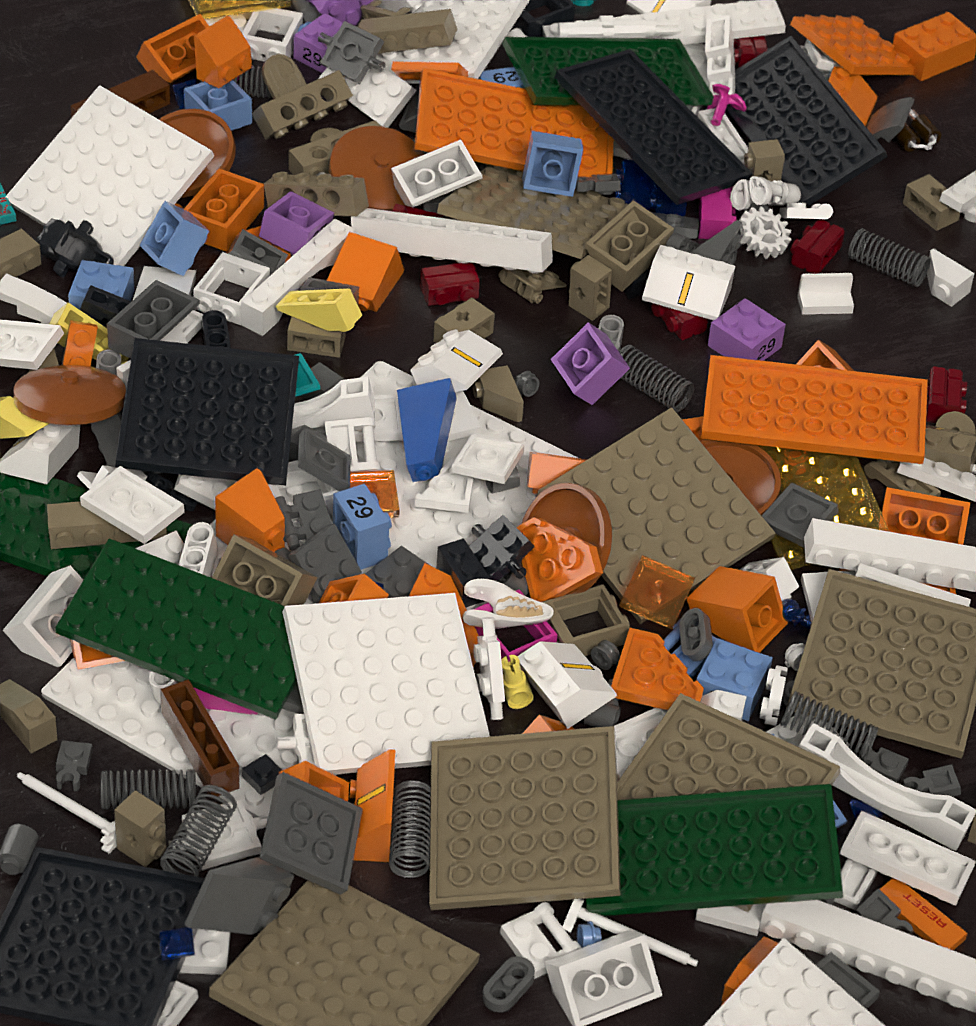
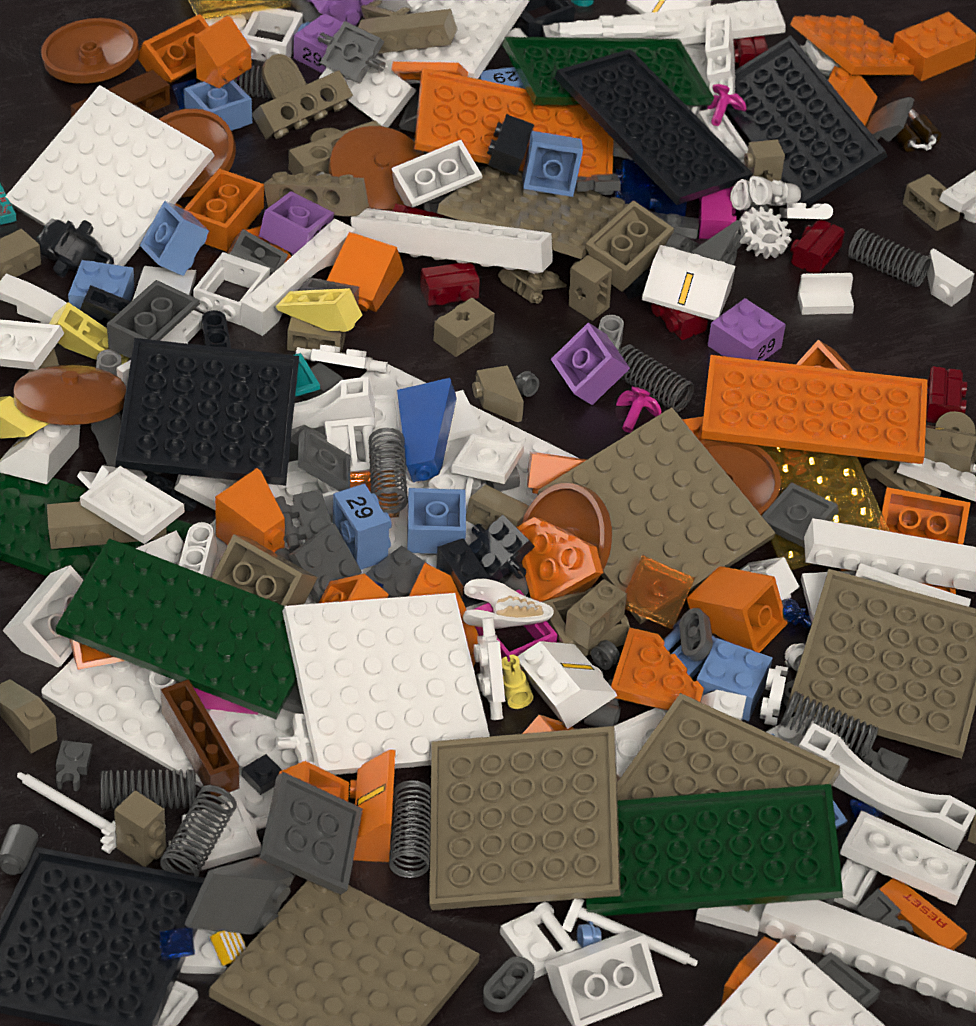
orange plate [62,320,98,366] -> none
white slope [410,330,503,392] -> none
dark grey plate [903,765,961,797] -> none
none -> dark orange dish [41,18,139,83]
none -> yellow tile [210,931,246,966]
none -> white plate [296,344,388,373]
none -> dark grey piece [368,428,408,514]
none -> medium blue brick [407,488,466,554]
none -> dark tan hinge [466,484,529,530]
none -> black brick [487,114,535,176]
none -> dark tan brick [565,579,627,650]
none -> dark pink plant [616,387,661,433]

